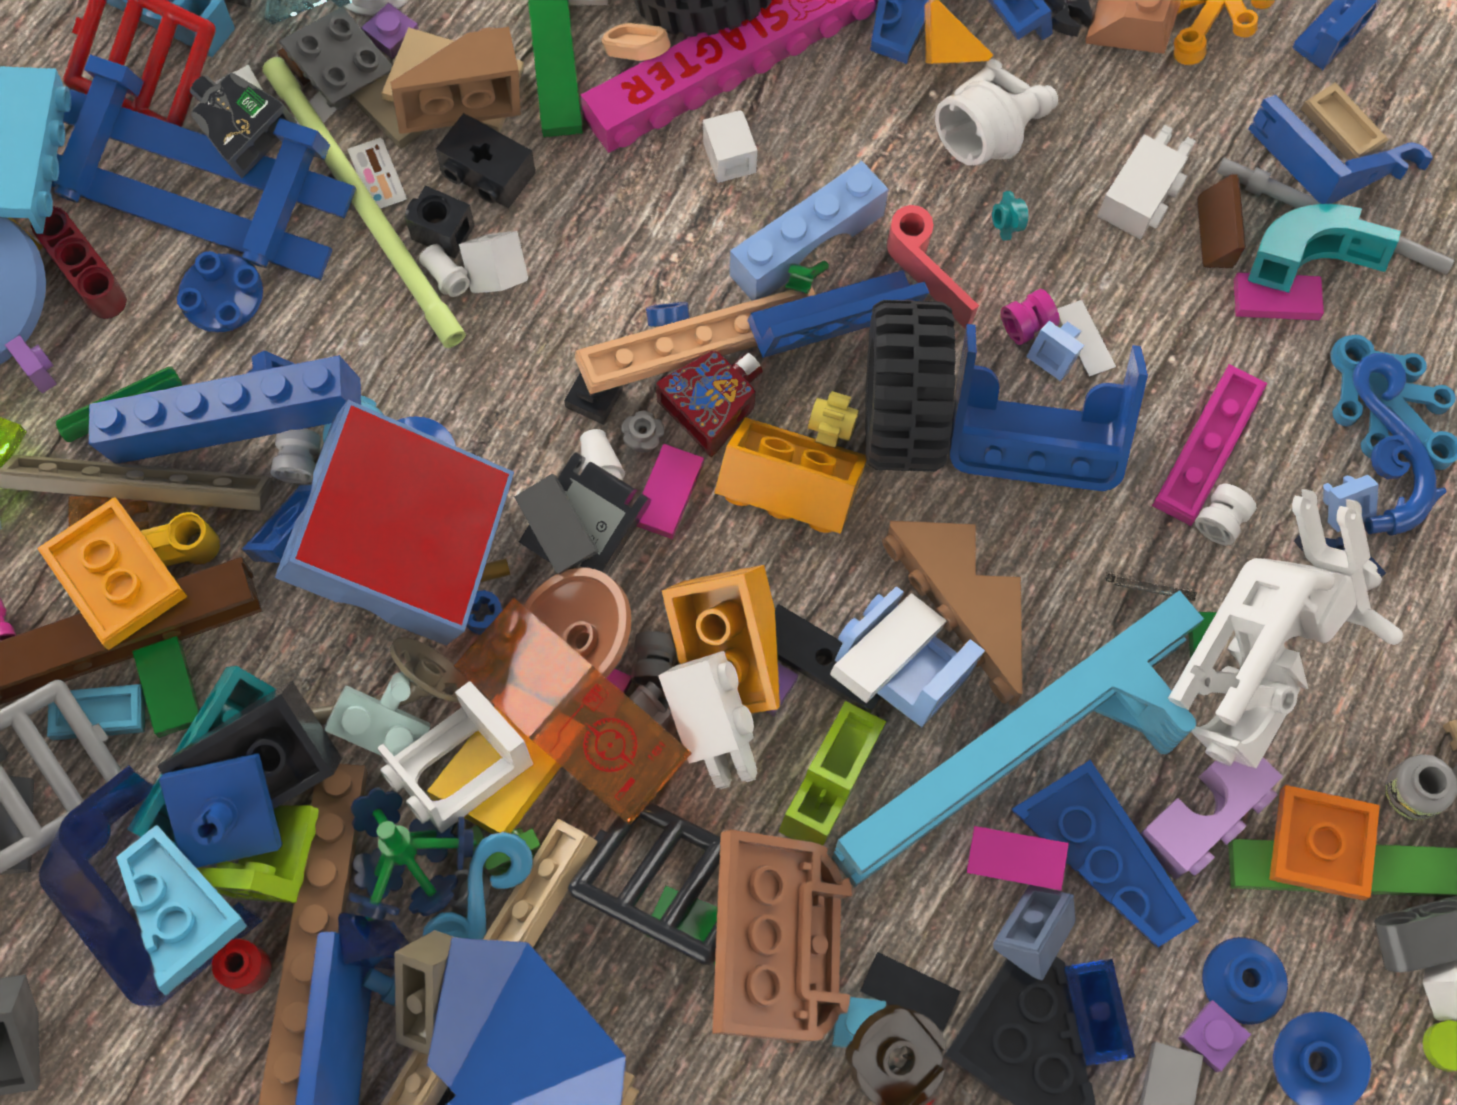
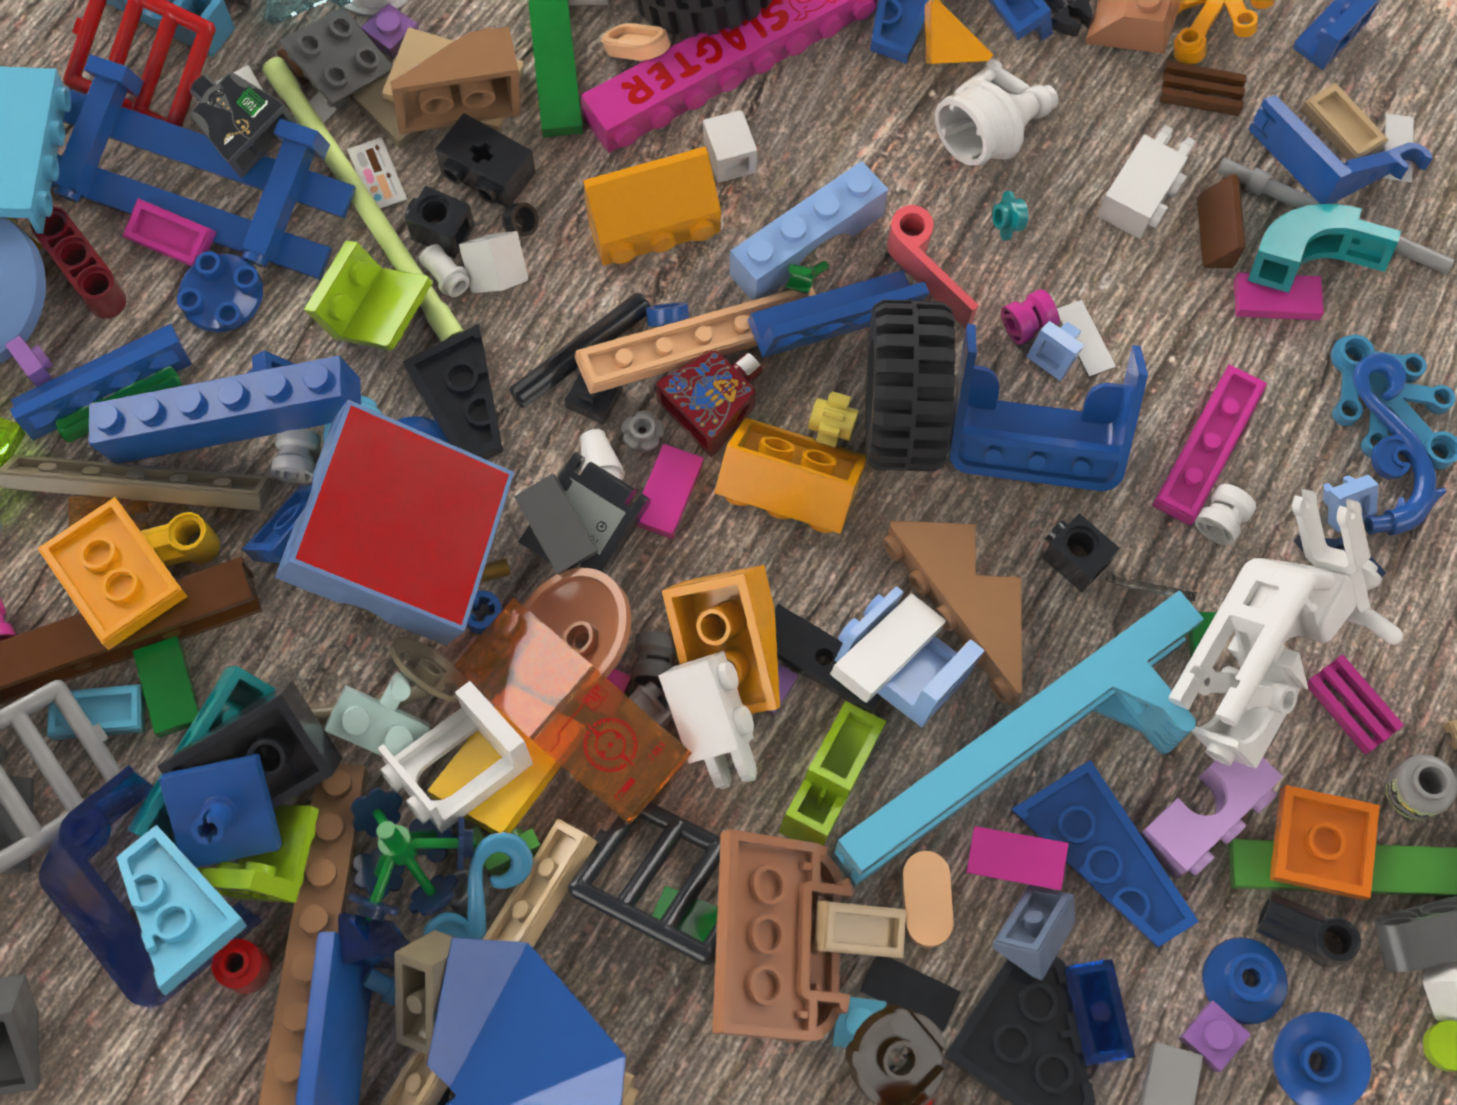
none -> blue fence [10,323,192,441]
none -> dark pink tile [122,198,217,266]
none -> lime bracket [304,240,433,351]
none -> black wing [403,324,503,460]
none -> black hinge [502,203,539,237]
none -> black axle [509,293,650,408]
none -> light orange slope [583,146,721,266]
none -> tan tile [813,901,907,958]
none -> light nougat tile [902,851,954,948]
none -> black brick [1042,513,1120,593]
none -> reddish brown tile [1159,61,1247,116]
none -> black piece [1255,892,1361,968]
none -> dark pink tile [1307,654,1405,755]
none -> white sticker [1384,113,1414,182]

